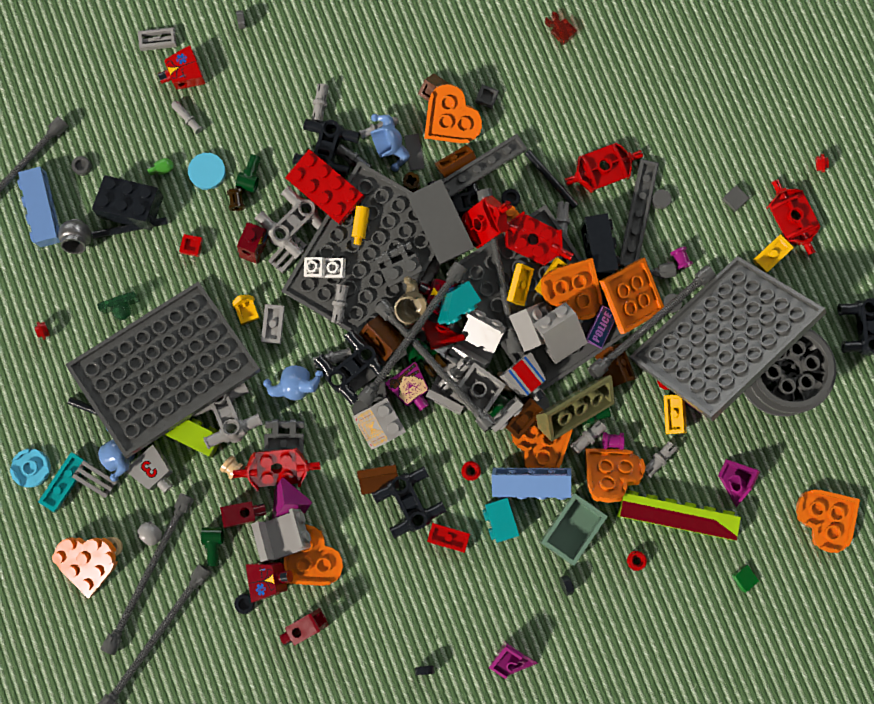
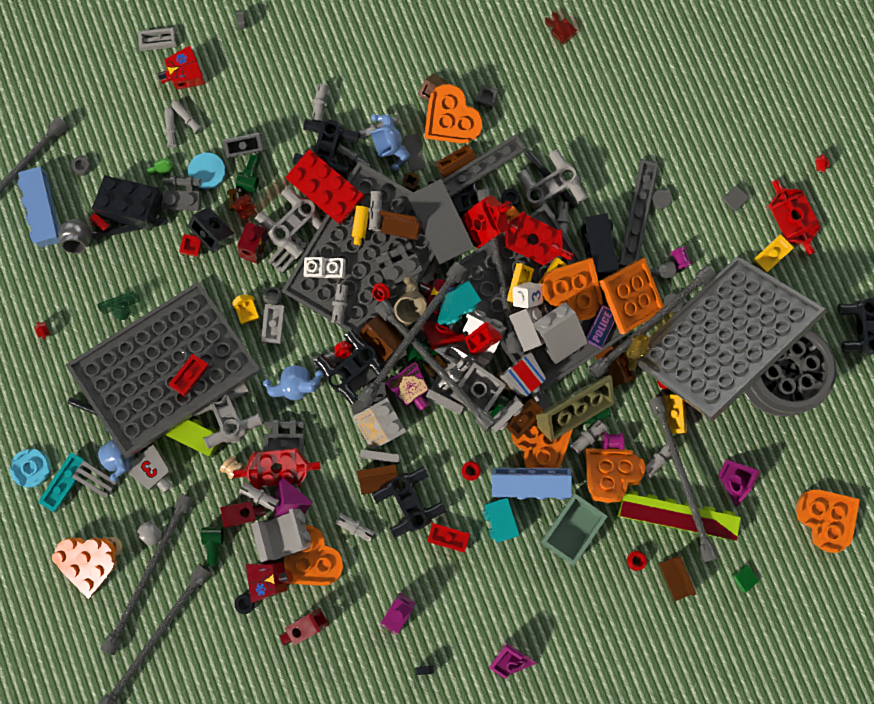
black tile [559,575,574,596] -> none
red plate [564,143,643,193] -> none
none -> red tile [89,213,109,231]
none -> dark grey plate [162,176,202,211]
none -> light grey piece [164,107,176,148]
none -> red plate [168,354,210,397]
none -> black brick [187,207,234,253]
none -> dark grey brick [223,132,266,158]
none -> clear red plate [231,194,257,222]
none -> light grey pin [239,482,279,512]
none -> dark grey tile [263,287,282,305]
none -> red plate [334,341,353,358]
none -> light grey pin [335,513,375,542]
none -> light grey tile [360,450,400,463]
none -> light grey pin [368,191,383,231]
none -> red plate [372,282,391,301]
none -> reddish brown panel [379,210,422,240]
none -> magenta torso [380,592,416,635]
none -> red slope [465,322,503,355]
none -> white brick [513,282,543,308]
none -> light grey piece [516,149,588,218]
none -> clear yellow piece [627,335,650,371]
none -> dark grey hose [649,396,719,563]
none -> reddish brown panel [658,556,697,601]

